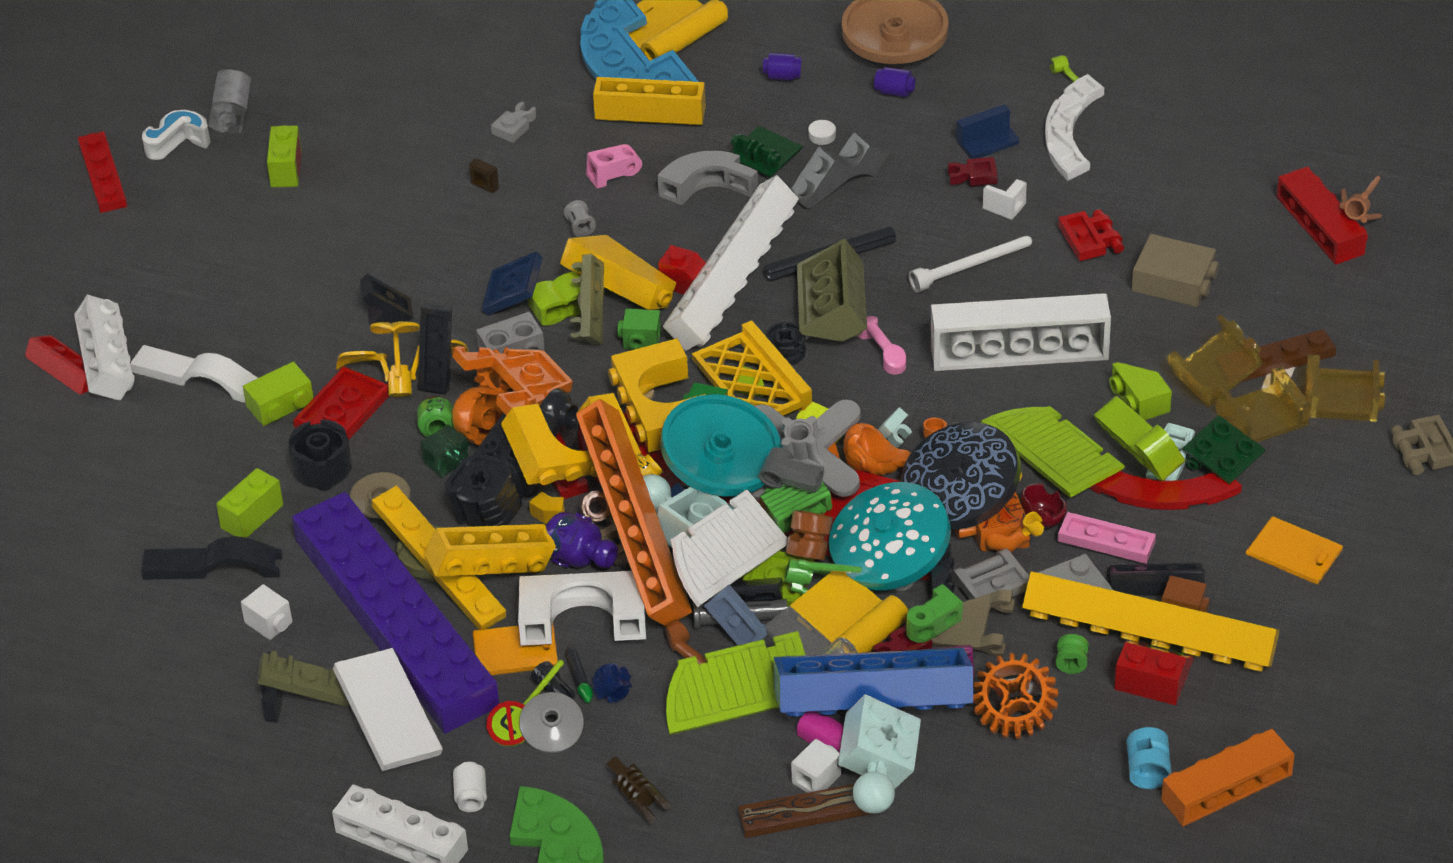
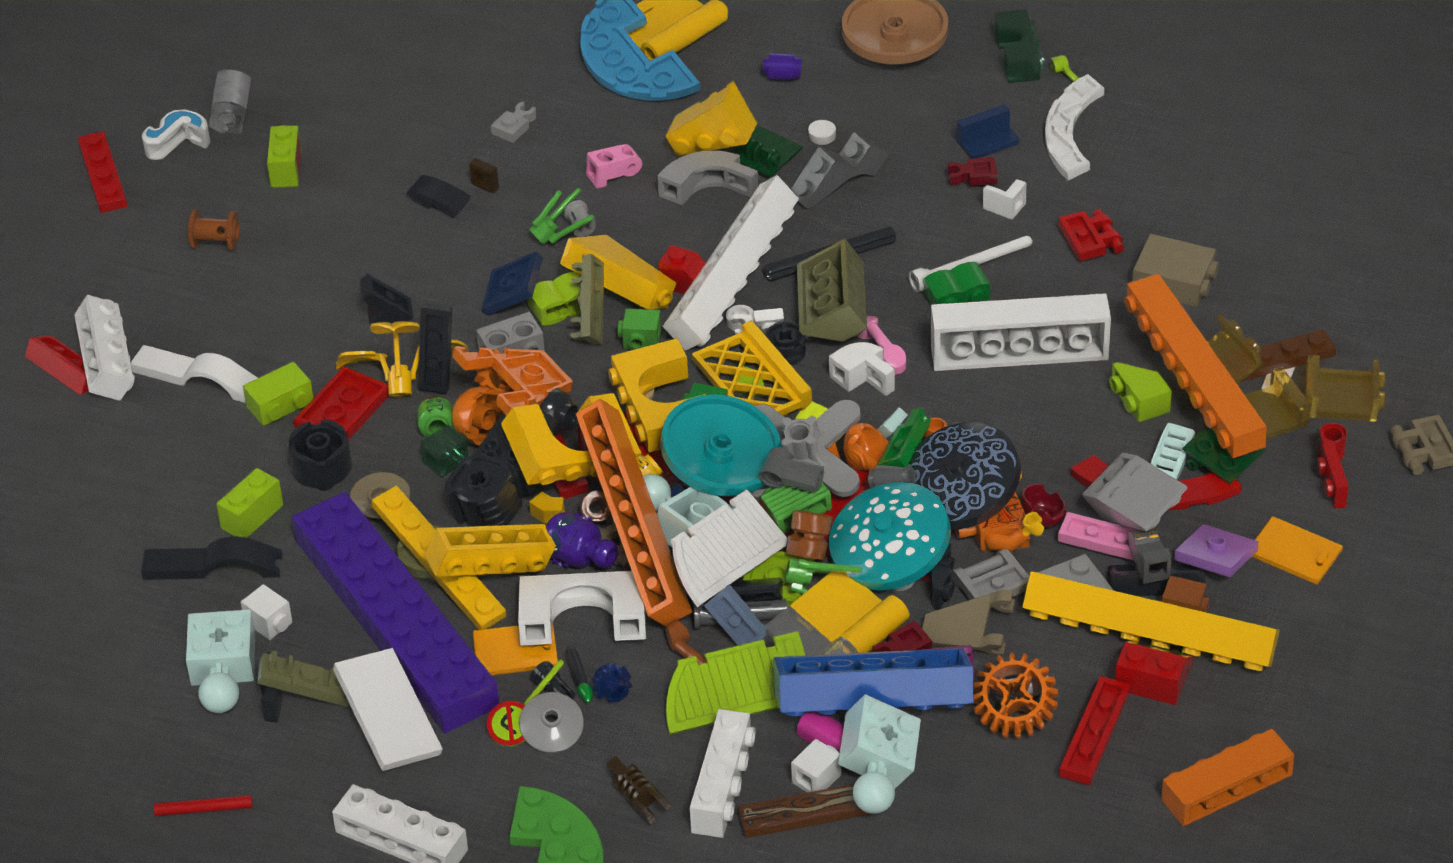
white brick [453,762,487,812] -> none
yellow brick [593,77,706,125] -> none
dark purple brick [874,67,916,97] -> none
bright green leg [906,584,963,643] -> none
lime piece [981,406,1125,498] -> none
bright green wheel [1056,634,1089,674] -> none
lime beam [1093,396,1185,482] -> none
medium azure wheel [1126,727,1171,789] -> none
red brick [1276,166,1368,265] -> none
nougat plant [1340,176,1382,223] -> none
none -> red bar [154,795,253,816]
none -> light aqua brick [186,609,255,713]
none -> dark orange hose [188,209,240,250]
none -> black slope [406,175,471,219]
none -> bright green plant [529,188,594,245]
none -> yellow wedge [665,81,757,157]
none -> white brick [690,709,756,838]
none -> white tile [726,305,754,331]
none -> white plate [733,308,784,335]
none -> white brick [829,342,895,396]
none -> dark grey cone [868,465,916,488]
none -> green hinge [877,407,931,467]
none -> green brick [924,262,990,305]
none -> clear green arch [995,9,1045,83]
none -> red plate [1059,676,1131,785]
none -> light grey slope [1082,452,1188,532]
none -> orange brick [1124,273,1267,458]
none -> dark grey leg [1128,527,1172,584]
none -> medium lavender plate [1174,524,1259,578]
none -> red plate [1316,423,1349,509]

